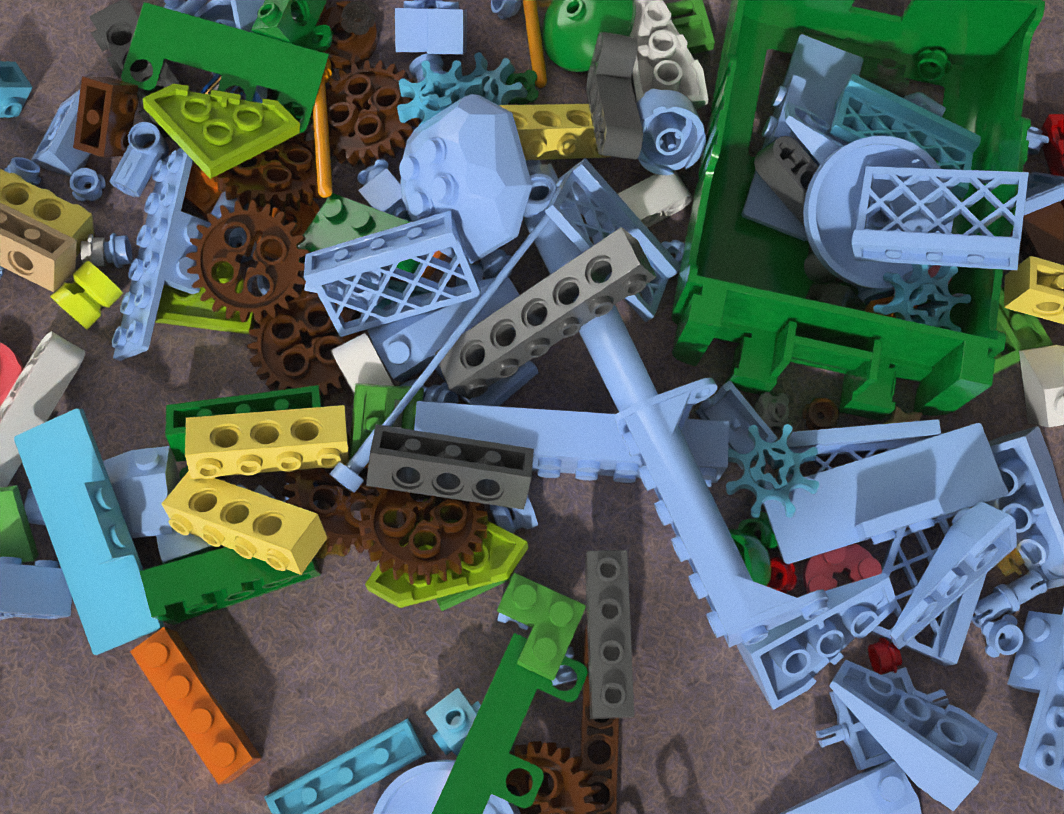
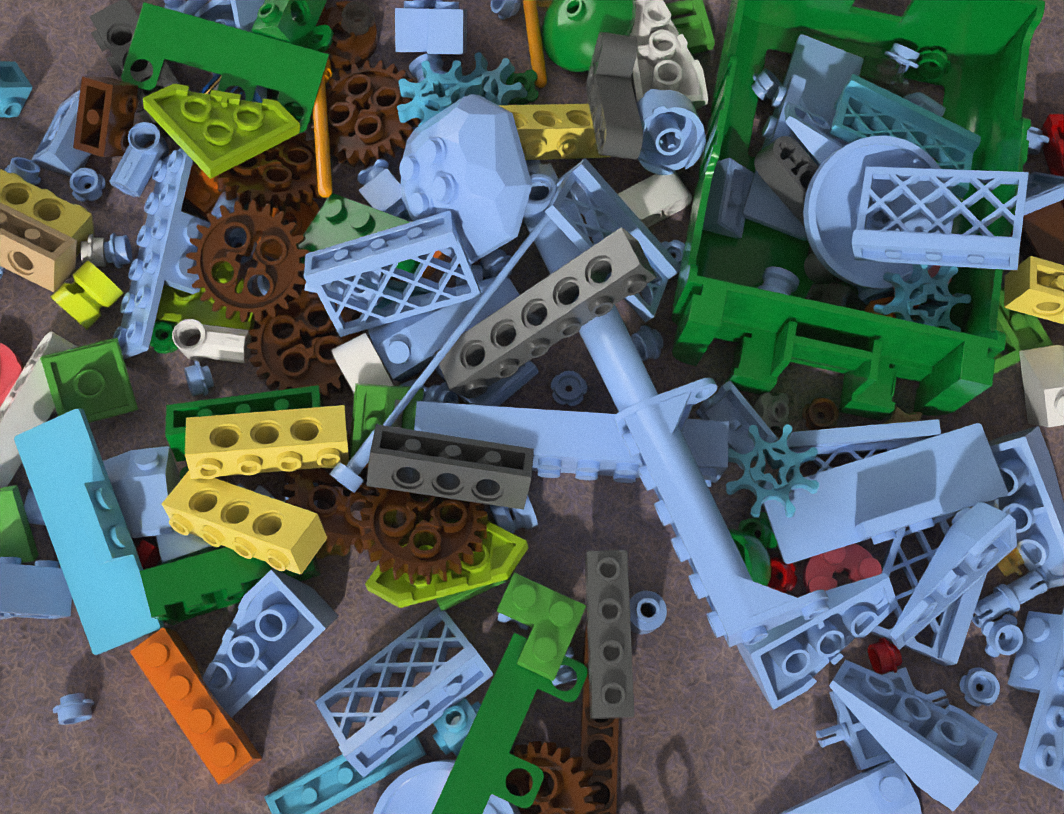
none -> bright green plate [40,337,138,423]
none -> light blue plate [53,693,94,725]
none -> red tile [136,540,161,570]
none -> green plate [150,321,178,354]
none -> white piece [172,319,252,363]
none -> light blue plate [184,361,214,396]
none -> light blue wedge [202,568,339,718]
none -> light blue fence [315,606,494,777]
none -> light blue plate [551,371,587,406]
none -> light blue brick [630,591,667,634]
none -> light blue plate [631,325,663,361]
none -> light blue slope [703,158,754,239]
none -> light blue plate [751,68,782,101]
none -> light blue wheel [758,266,799,295]
none -> light blue plate [884,42,920,72]
none -> light blue plate [960,667,1000,707]

